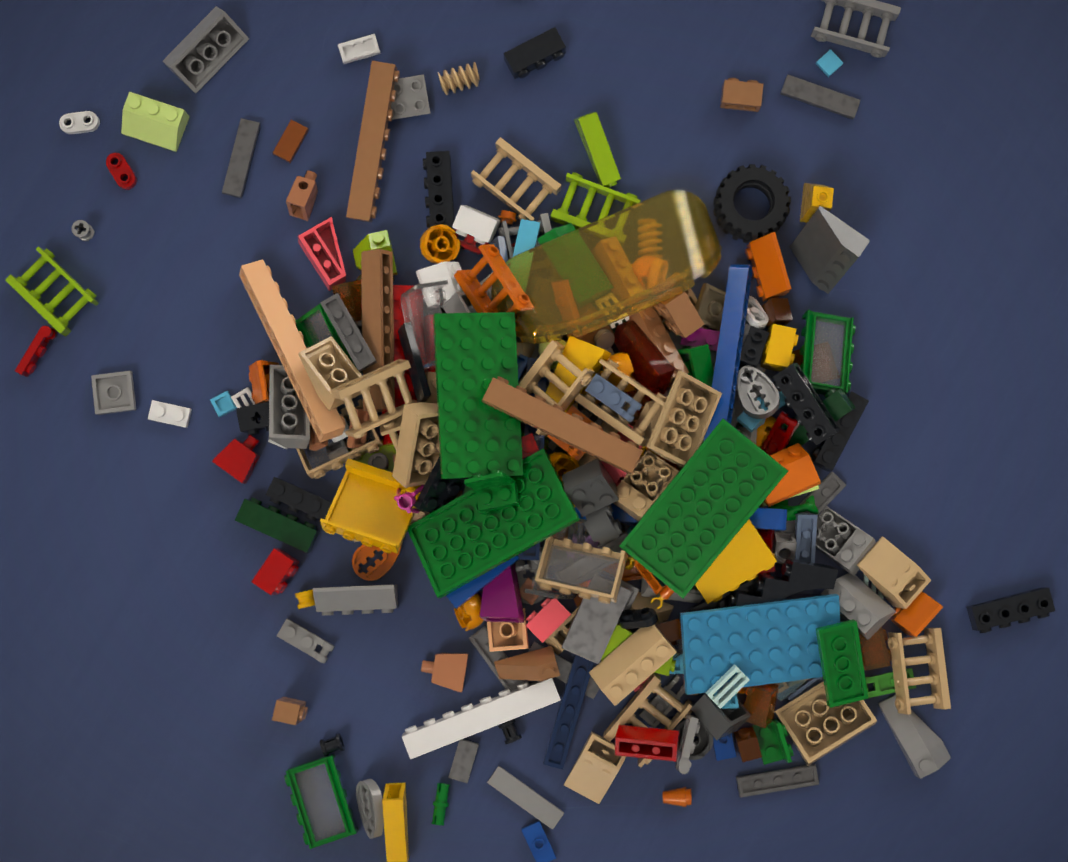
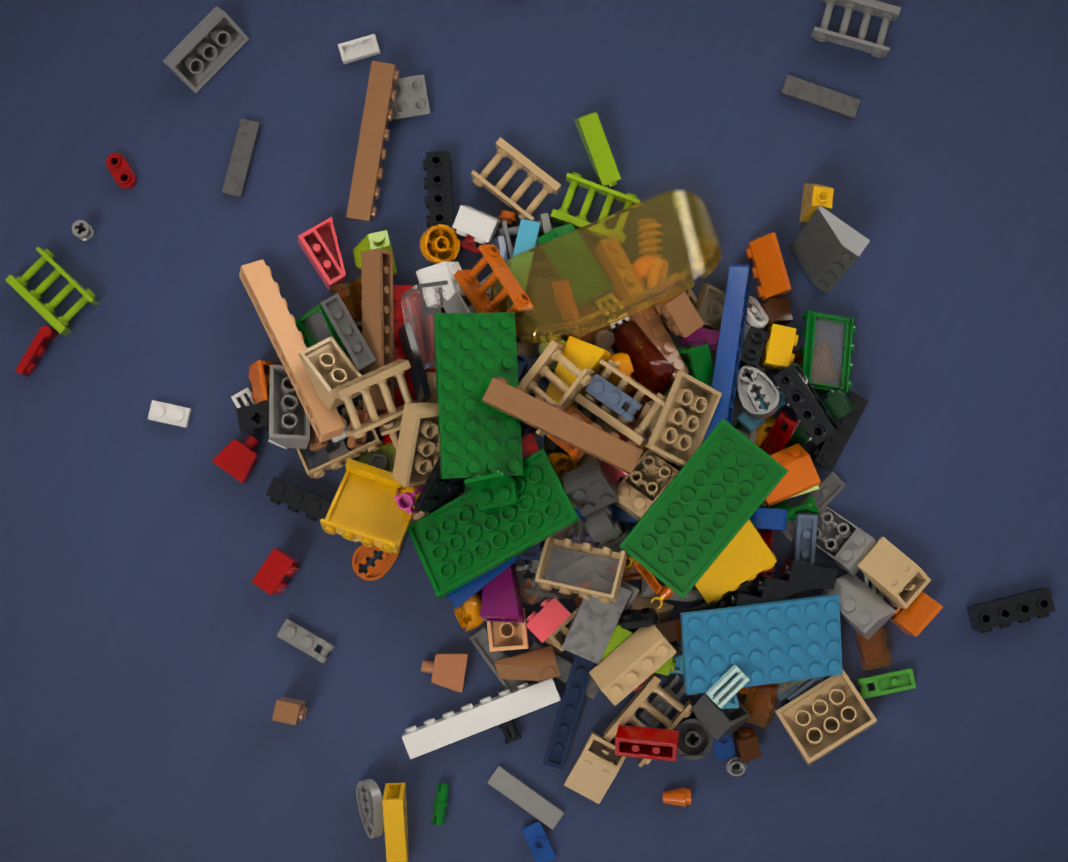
white plate [59,111,100,134] -> none
light grey plate [91,371,136,415] -> none
yellowish green slope [121,92,190,152] -> none
medium azure tile [210,391,237,417] -> none
dark green brick [235,497,320,553] -> none
dark orange tile [273,120,309,164] -> none
window [284,754,359,849] -> none
nougat torso [286,170,318,221] -> none
yellow wheel [295,589,315,609] -> none
light grey slope [313,584,398,616] -> none
black bush [320,733,345,757] -> none
tan piece [438,62,480,95] -> none
flat silver tile [448,739,479,783] -> none
black brick [504,27,566,79] -> none
light grey hinge [675,714,700,774] -> none
black tyre [713,164,791,243] -> none
medium nougat brick [720,78,763,112] -> none
flat silver tile [736,764,819,798] -> none
green bracket [752,718,794,765] -> none
light grey brick [772,532,797,564] -> none
medium azure tile [815,49,843,78] -> none
green plate [815,619,868,708] -> none
light grey wedge [878,694,951,779] -> none
tan fence [888,627,951,715] -> none
none -> light grey plate [726,756,746,776]

